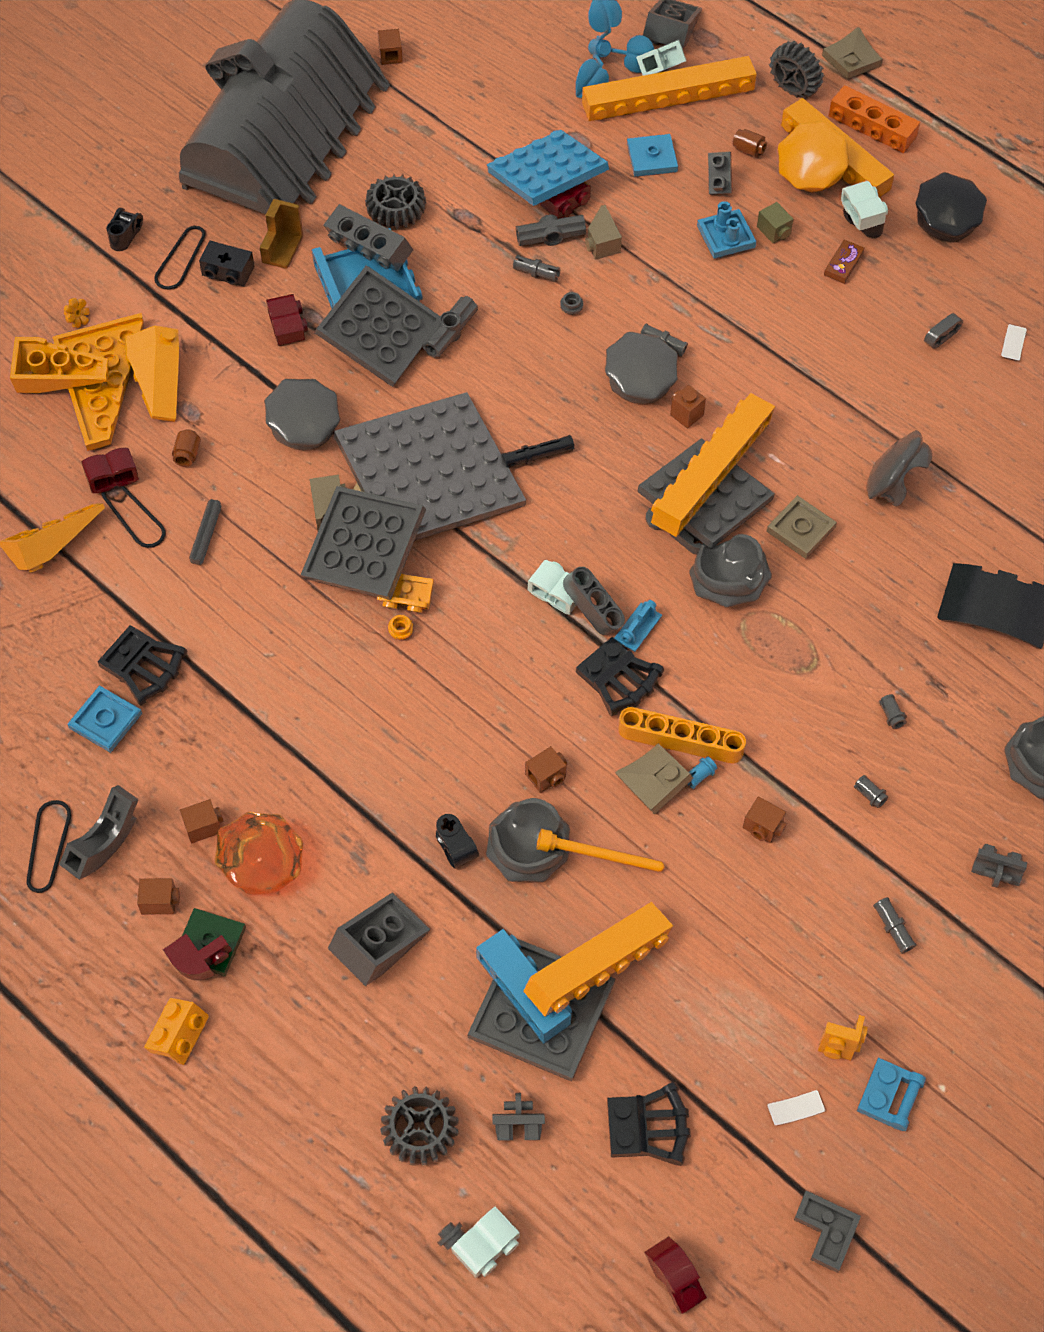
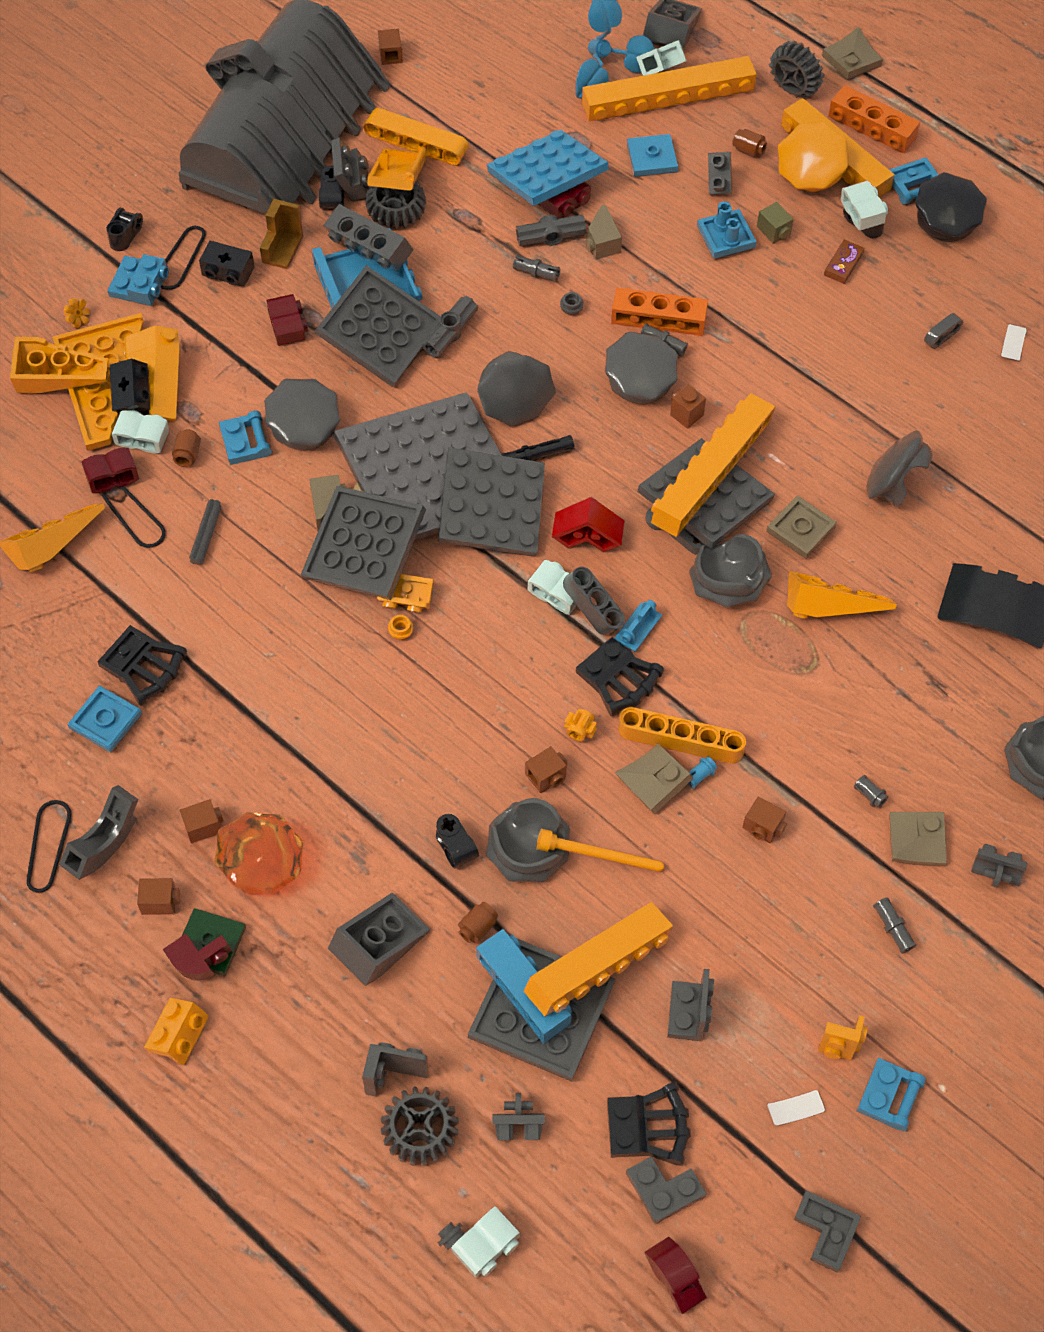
dark grey pin [879,694,907,729] -> none
none -> dark azure plate [107,254,169,306]
none -> black brick [110,358,150,413]
none -> light aqua brick [112,410,169,454]
none -> dark azure plate [219,411,272,465]
none -> black piece [319,165,344,209]
none -> dark grey plate [331,138,370,202]
none -> dark grey bracket [362,1042,429,1097]
none -> light orange beam [363,108,469,166]
none -> light orange container [367,146,427,191]
none -> dark grey plate [438,447,545,557]
none -> dark orange brick [458,902,498,943]
none -> dark grey piece [477,351,556,427]
none -> red brick [552,497,625,553]
none -> light orange gear [564,709,597,742]
none -> orange brick [611,287,708,336]
none -> dark grey plate [626,1156,706,1224]
none -> dark grey bracket [667,969,714,1041]
none -> light orange wedge [787,571,897,619]
none -> dark tan plate [889,812,947,867]
none -> dark azure plate [890,157,938,205]

